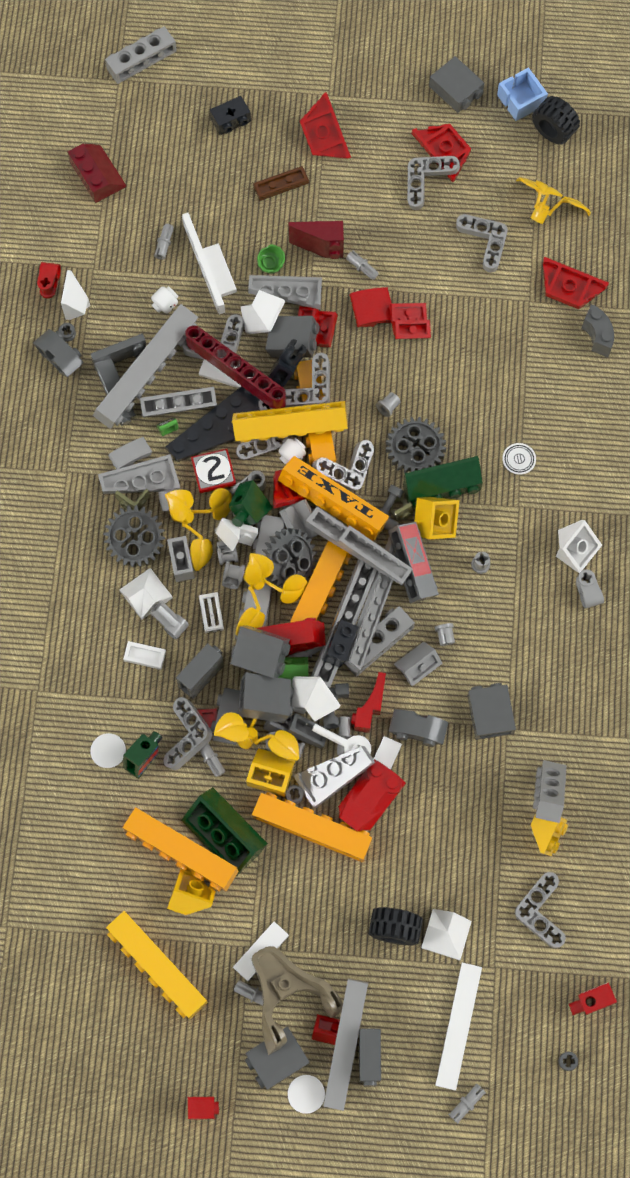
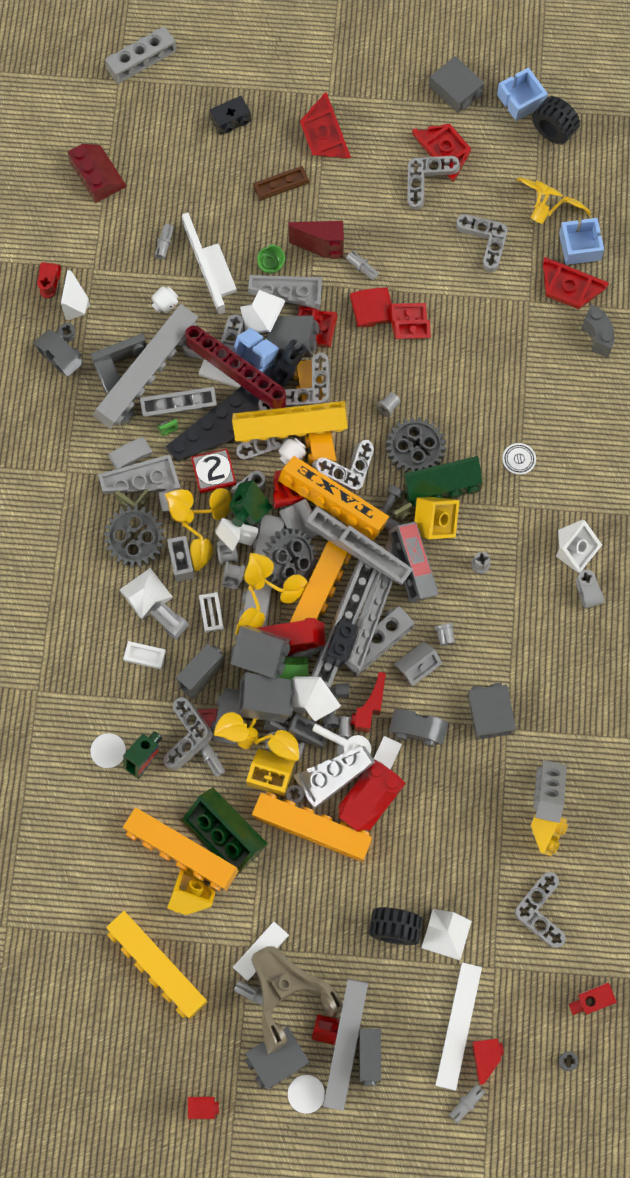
none -> light blue piece [233,328,279,378]
none -> red slope [472,1038,504,1085]
none -> light blue piece [559,218,604,265]

